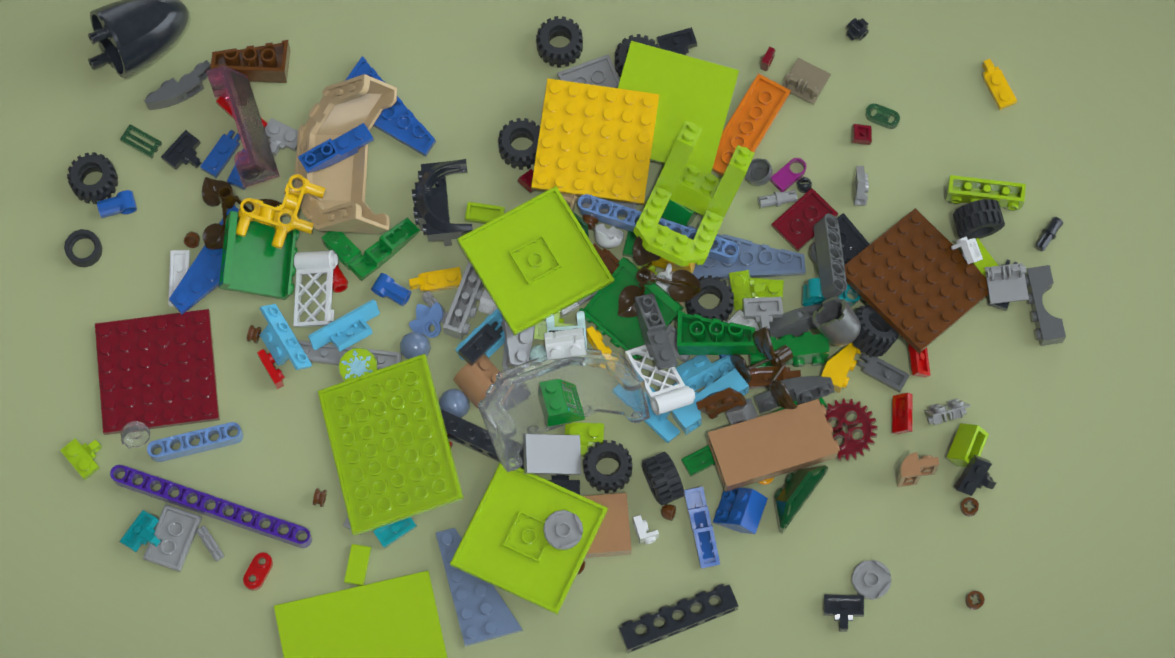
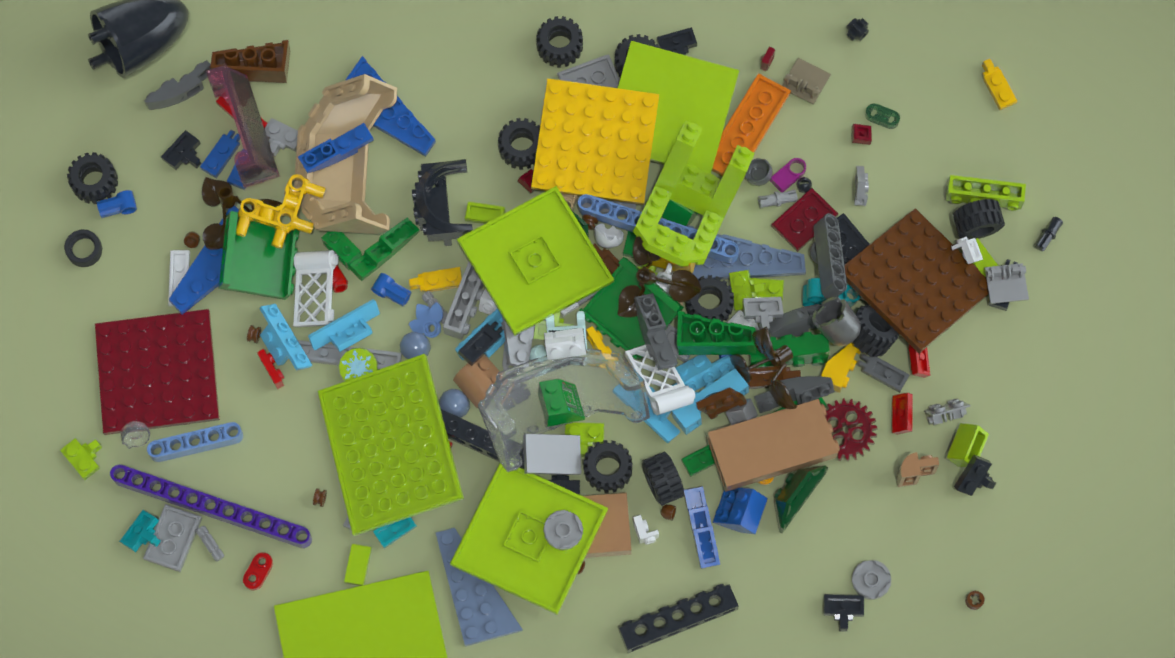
clear green tile [120,124,162,159] -> none
reddish brown bush [960,497,979,517] -> none
dark grey arch [1025,265,1066,346] -> none

